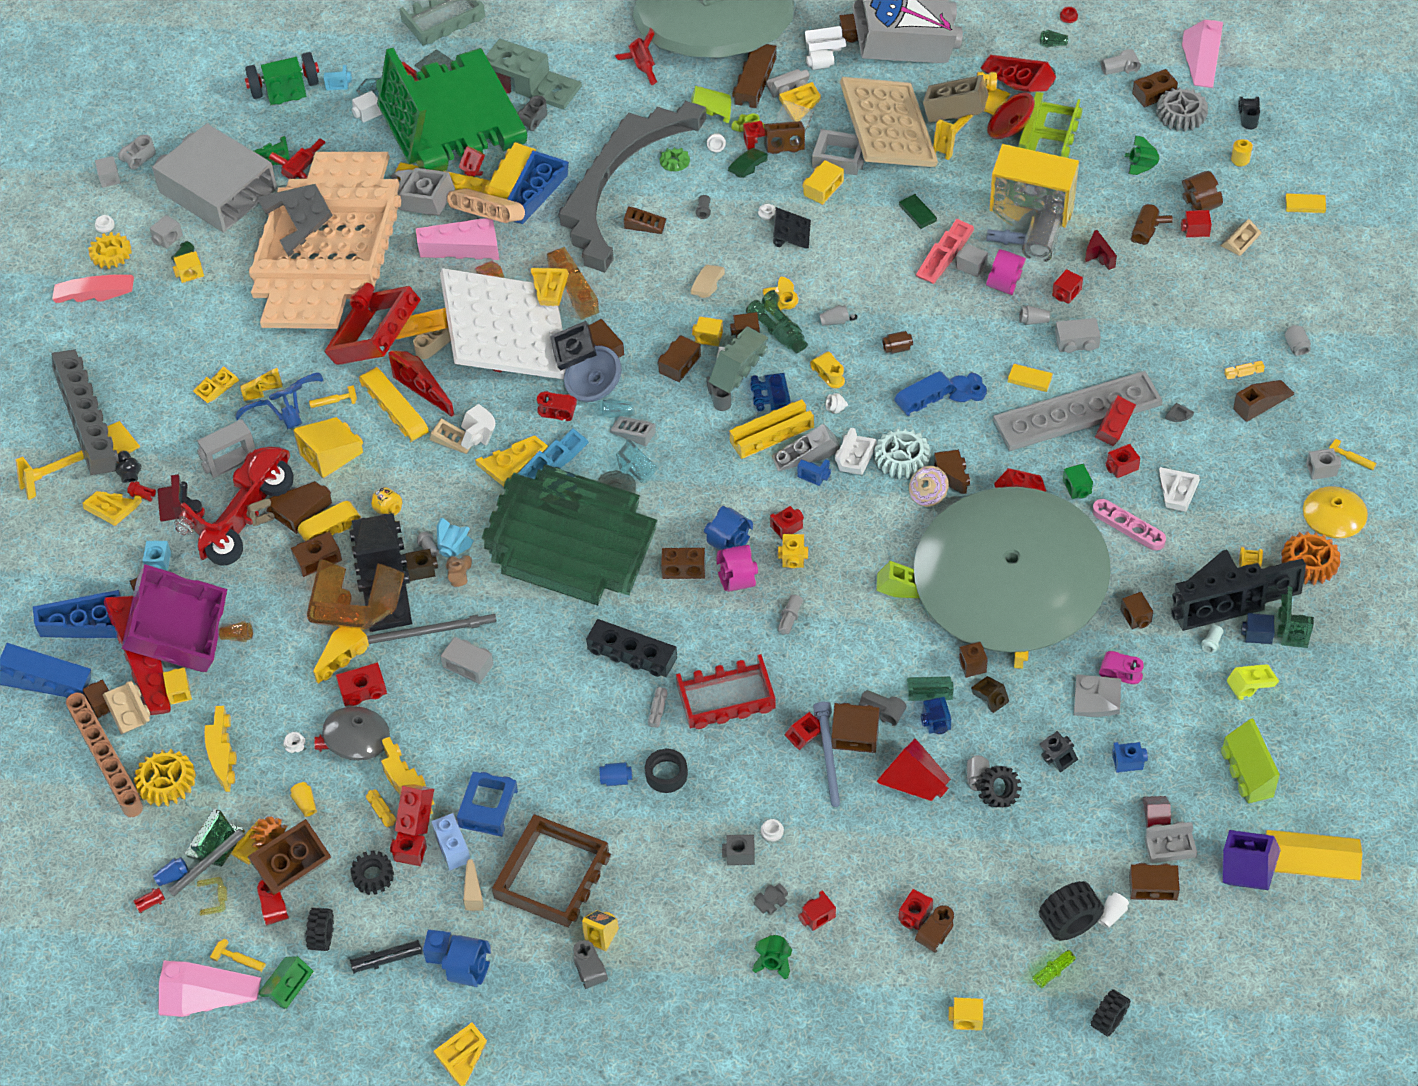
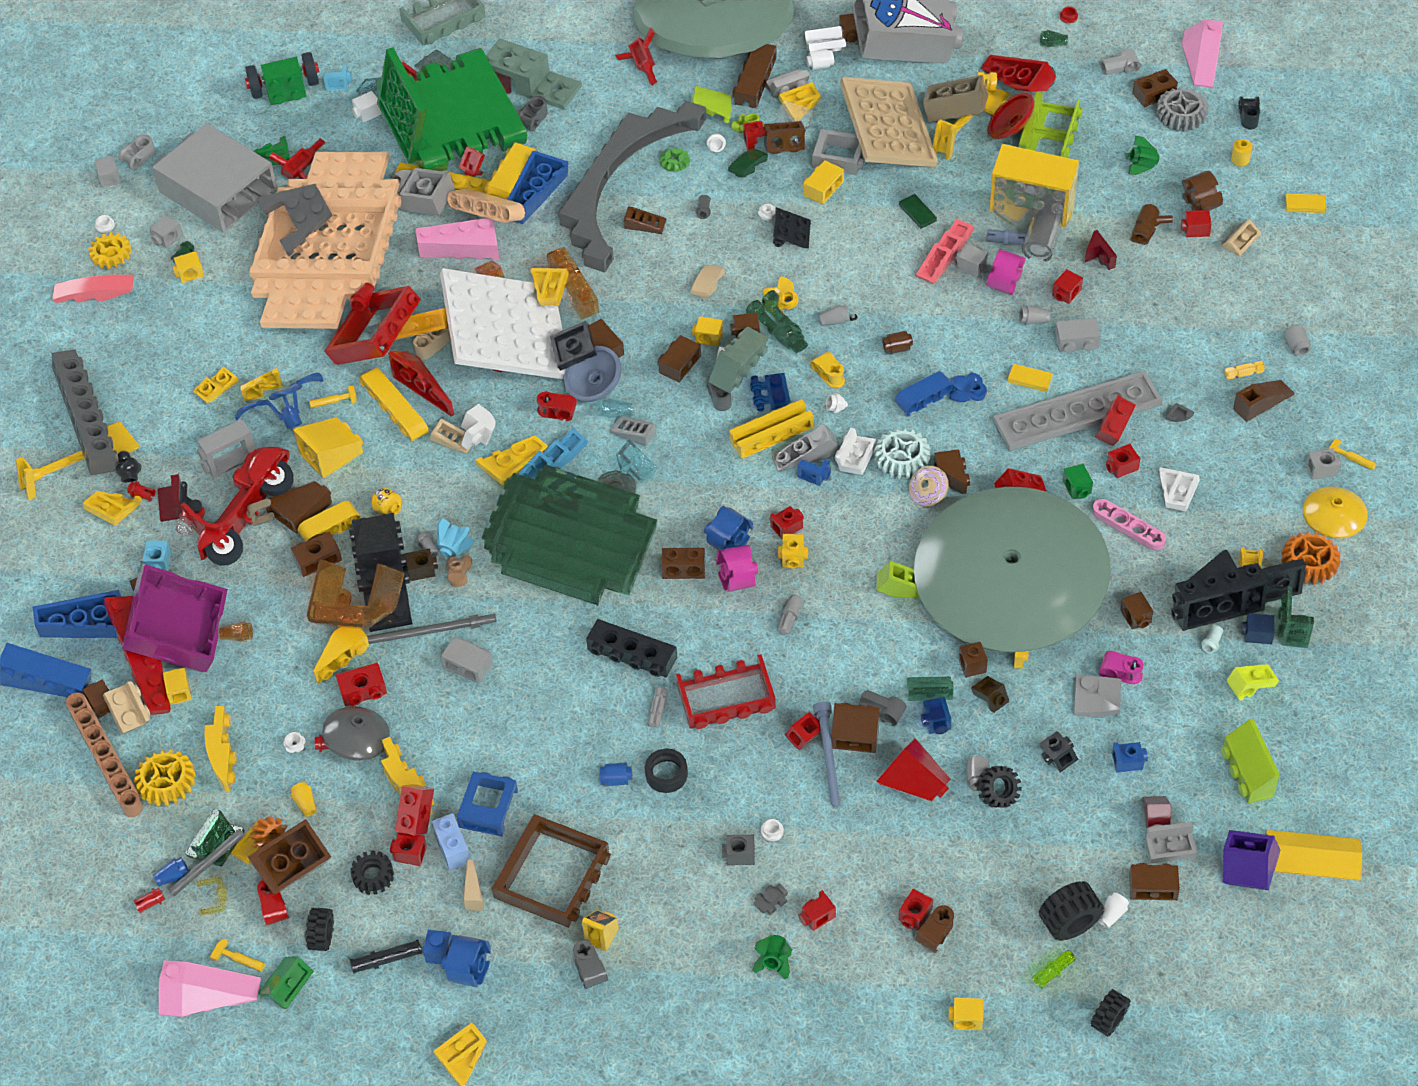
yellow axle [366,789,396,828] -> none

